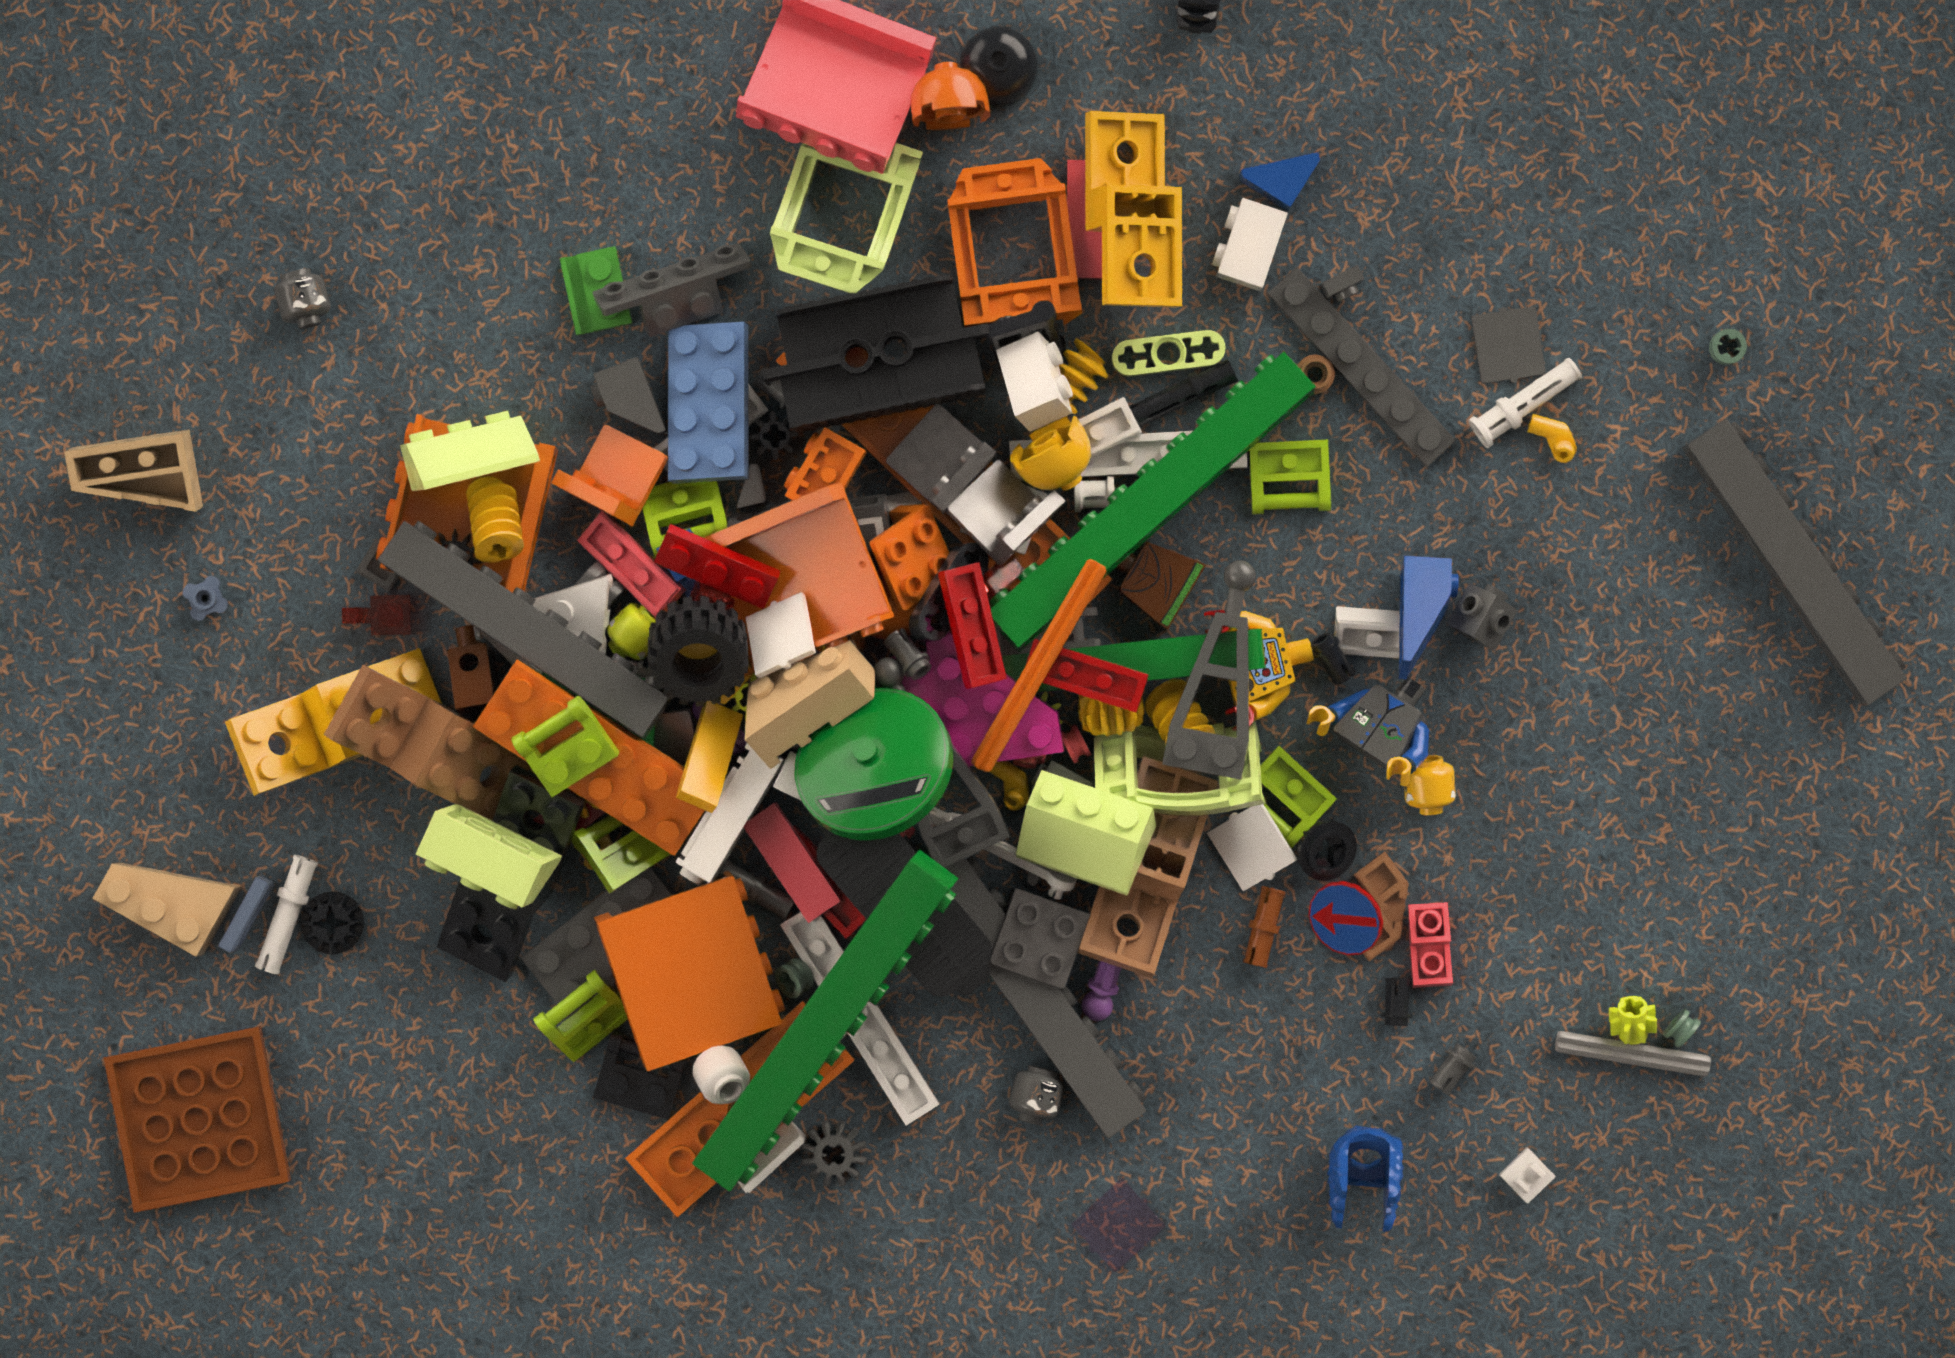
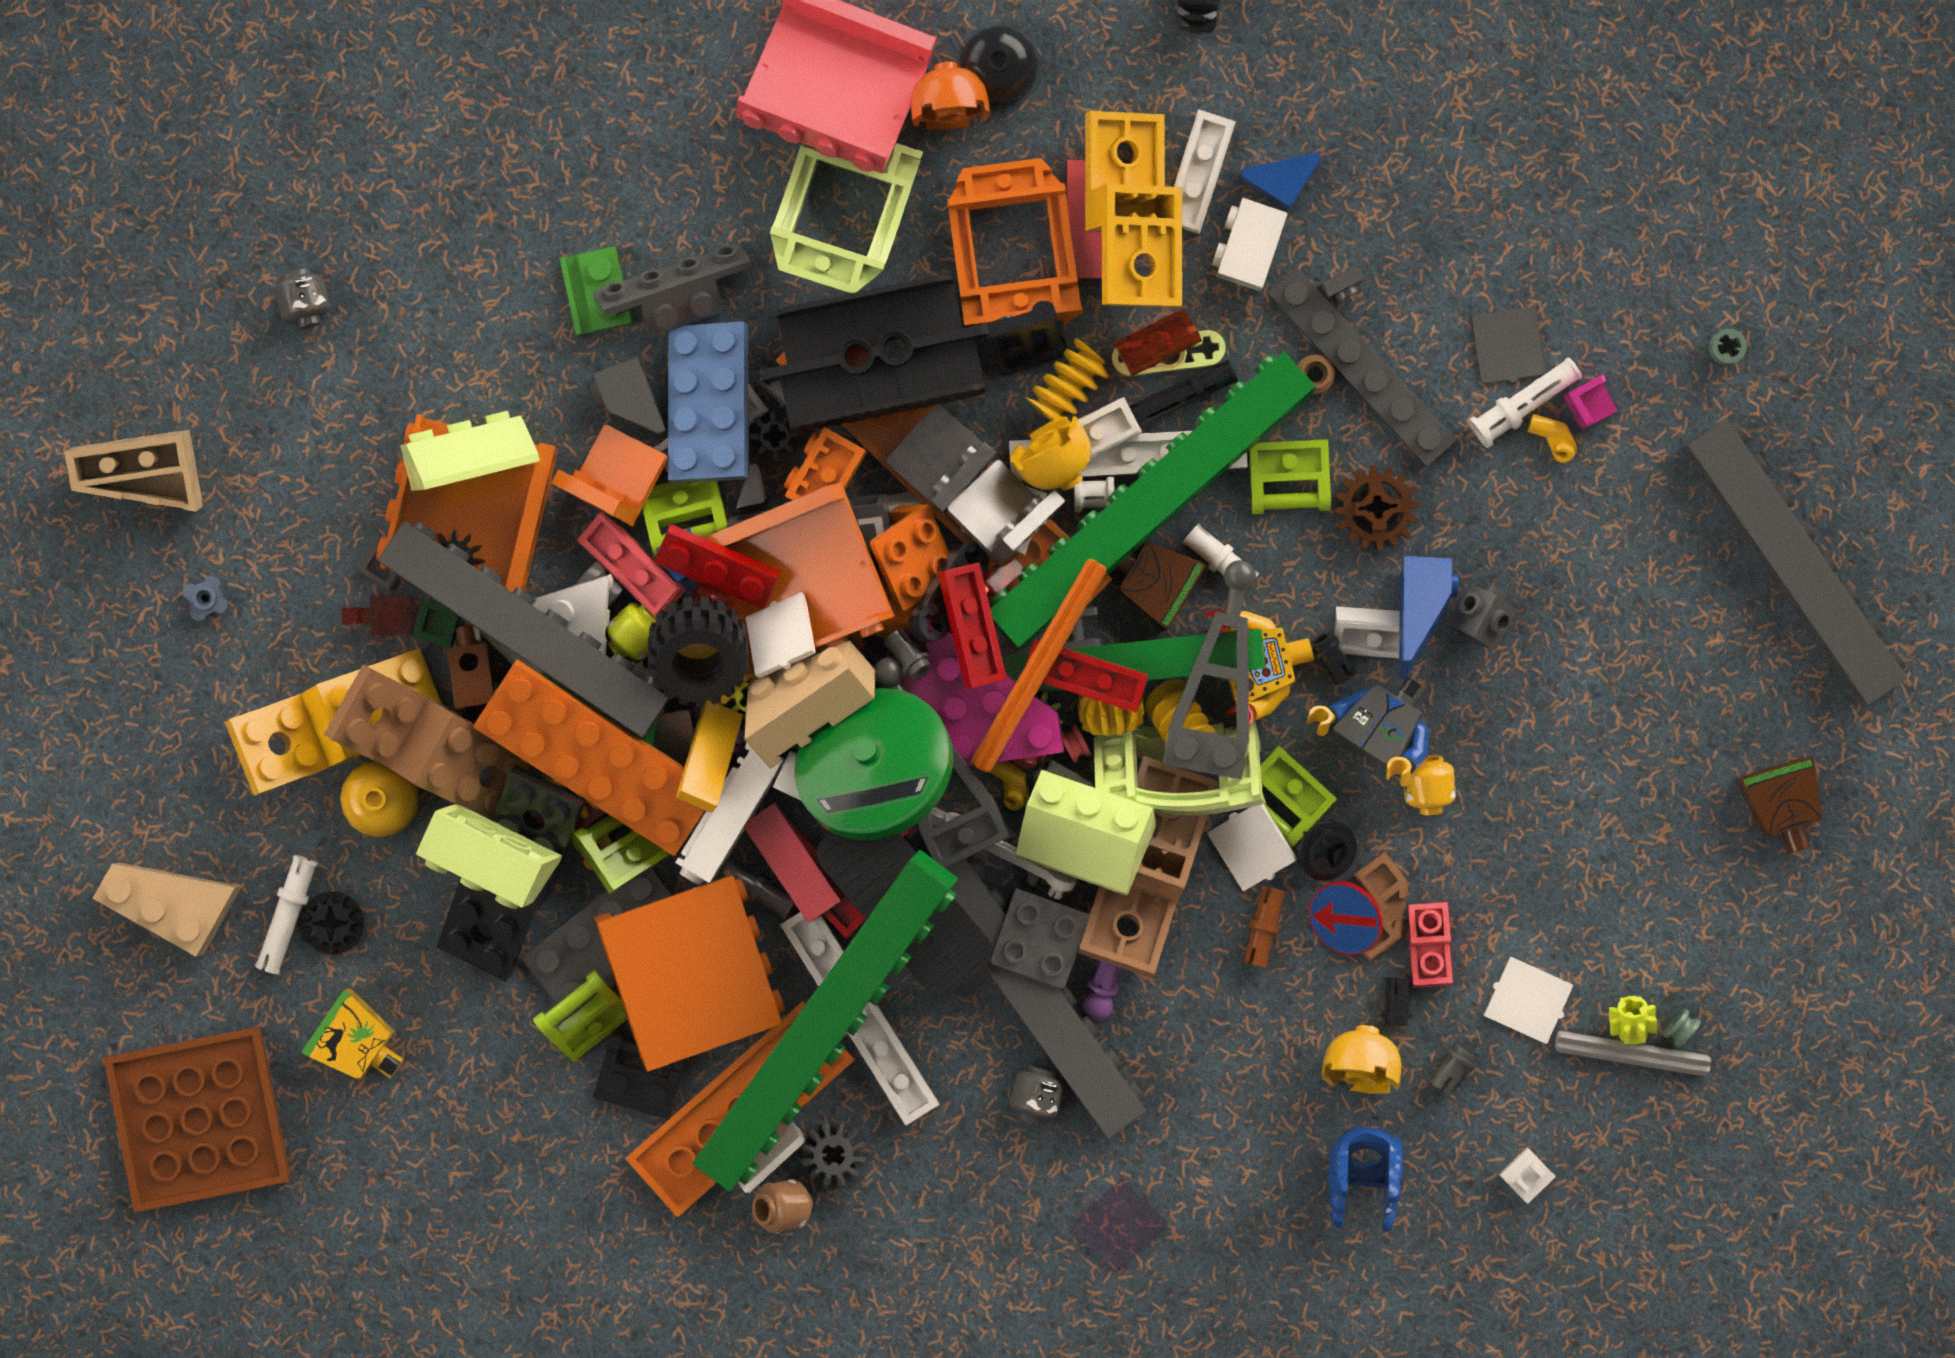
sand blue tile [218,876,275,953] -> none
yellow piece [466,476,524,563] -> none
lime plate [511,696,619,797] -> none
white head [692,1045,750,1105] -> none
sand green bush [775,958,814,998] -> none
white brick [996,331,1073,432] -> none
none -> yellow torso [302,988,404,1079]
none -> yellow cylinder [340,760,420,838]
none -> dark green plate [412,599,461,648]
none -> medium nougat head [752,1179,813,1233]
none -> clear red plate [1113,308,1202,377]
none -> white tile [1174,109,1236,235]
none -> white pin [1183,523,1259,577]
none -> yellow cylinder [1321,1025,1401,1094]
none -> reddish brown gear [1333,465,1420,551]
none -> white piece [1483,957,1573,1044]
none -> dark pink panel [1563,374,1618,431]
none -> reddish brown torso [1735,756,1822,854]

